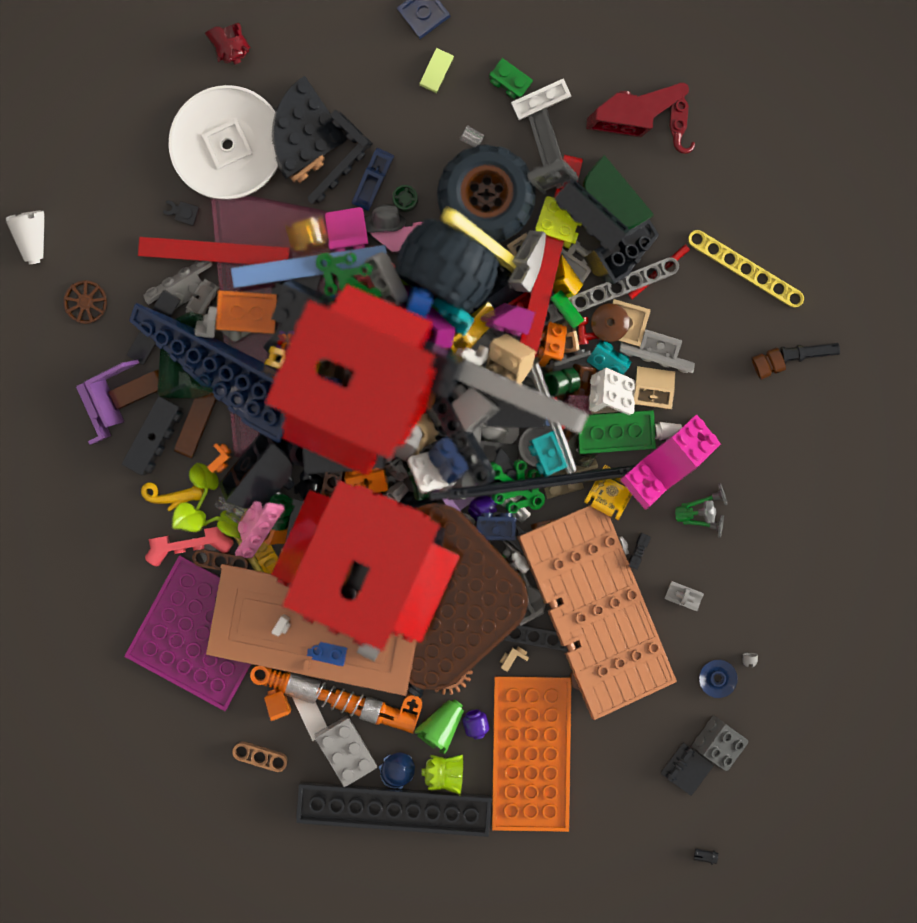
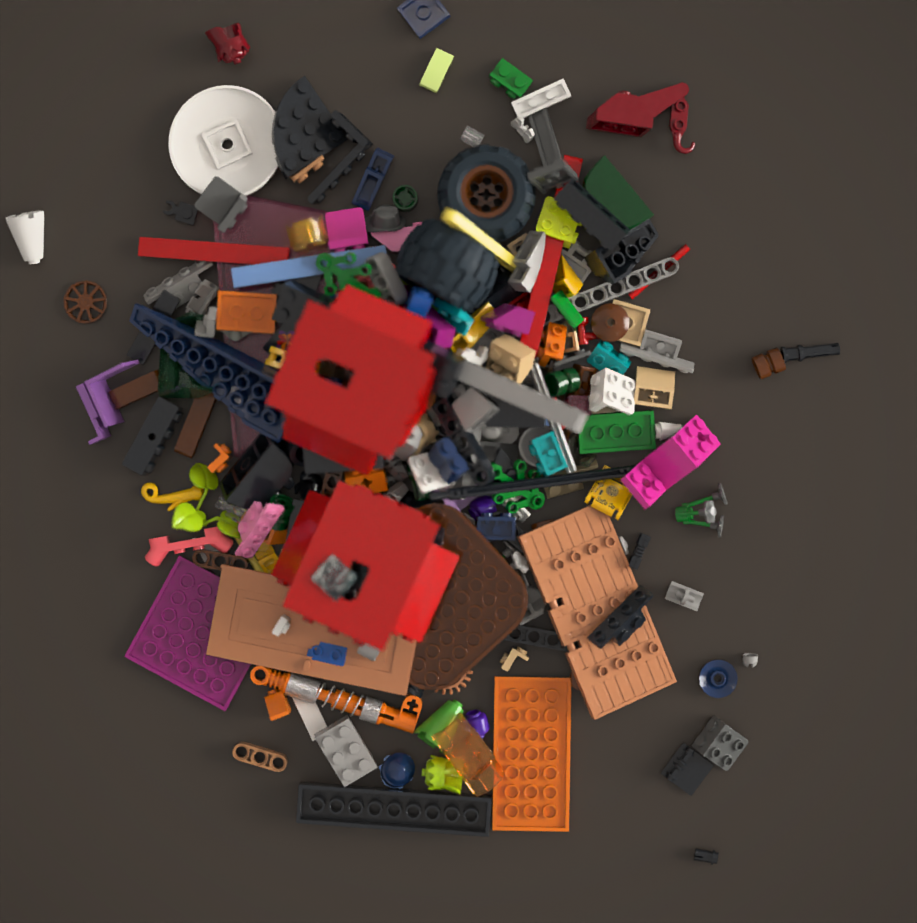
light yellow beam [688,230,804,308] -> none
none -> dark grey bracket [195,176,248,233]
none -> piece [311,554,358,601]
none -> clear orange piece [432,712,505,797]
none -> white piece [510,116,535,143]
none -> black bracket [587,585,653,649]

